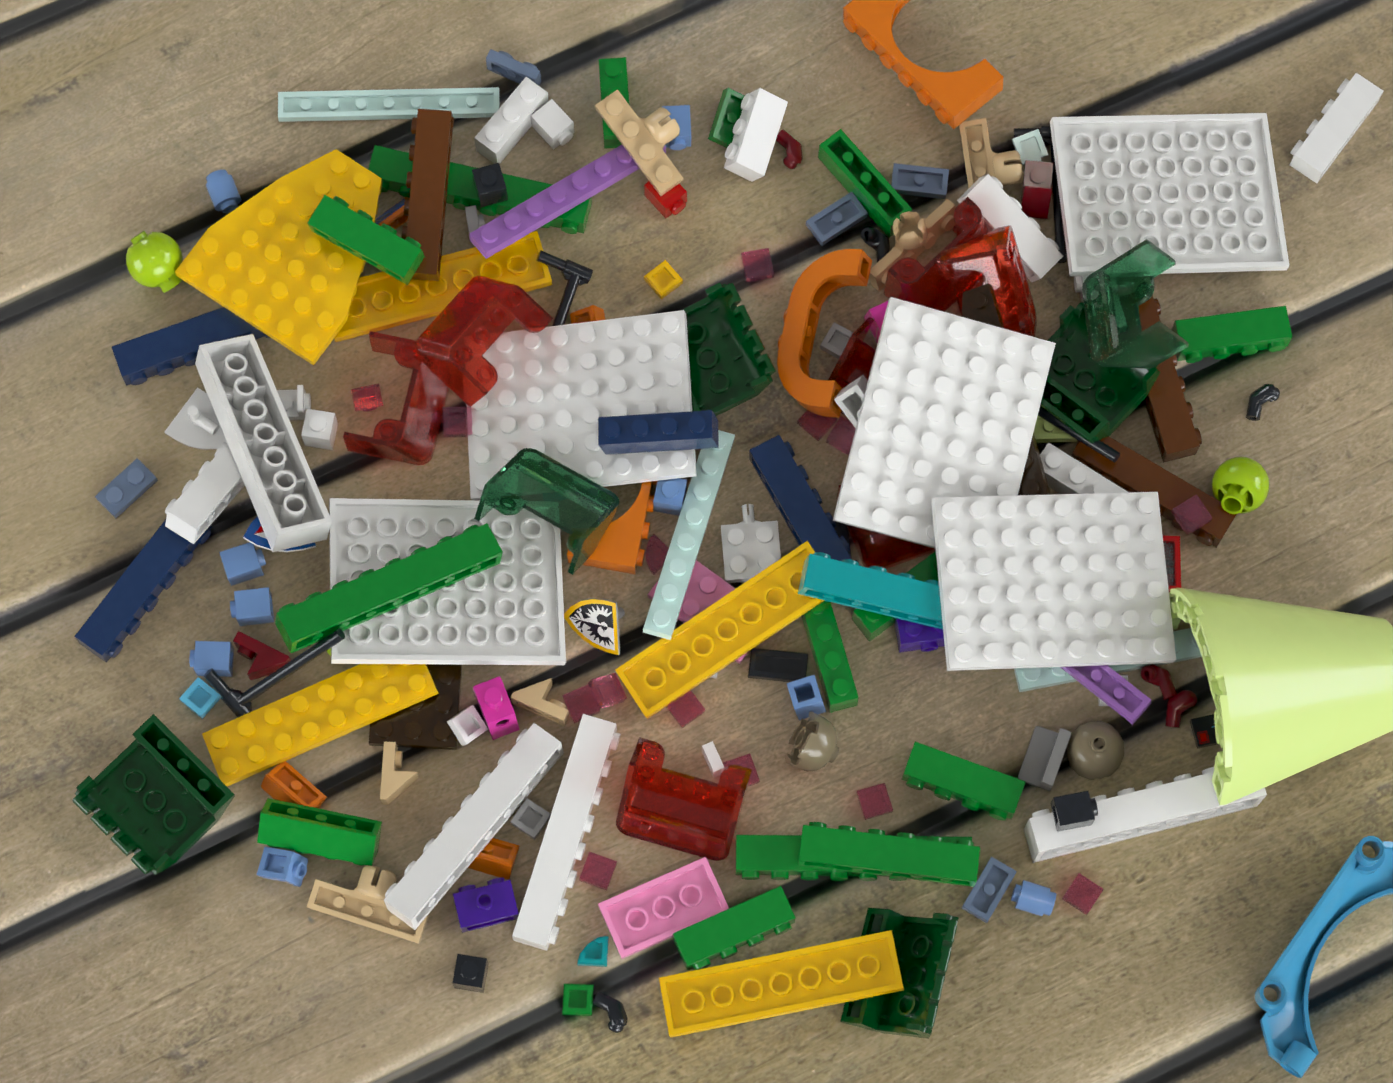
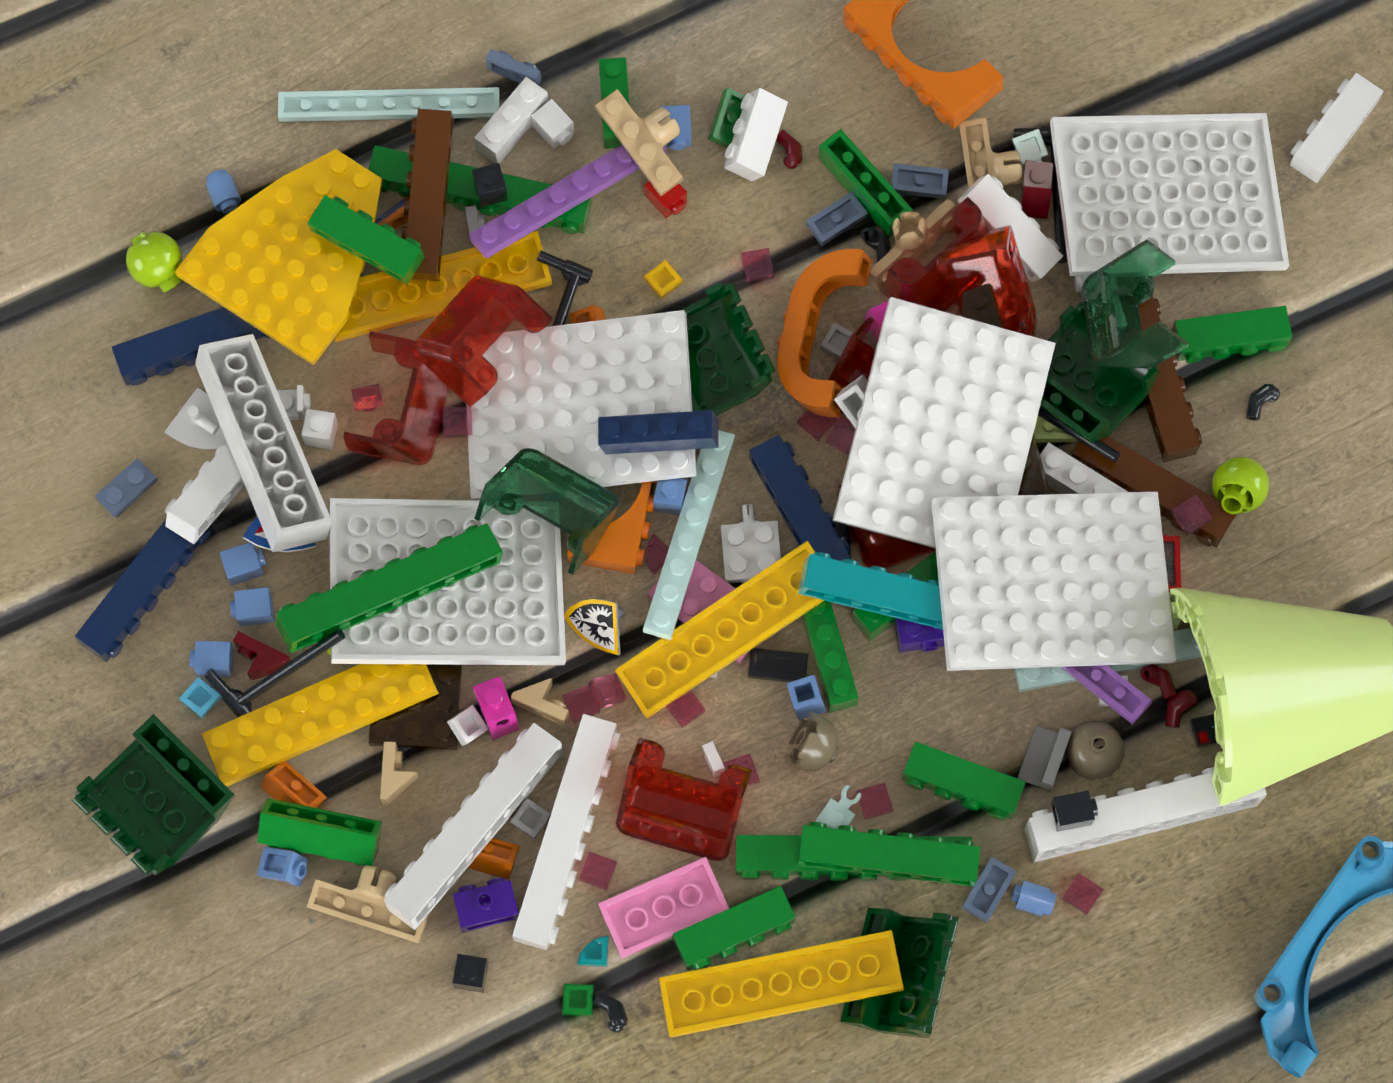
none -> light aqua plate [815,785,862,829]

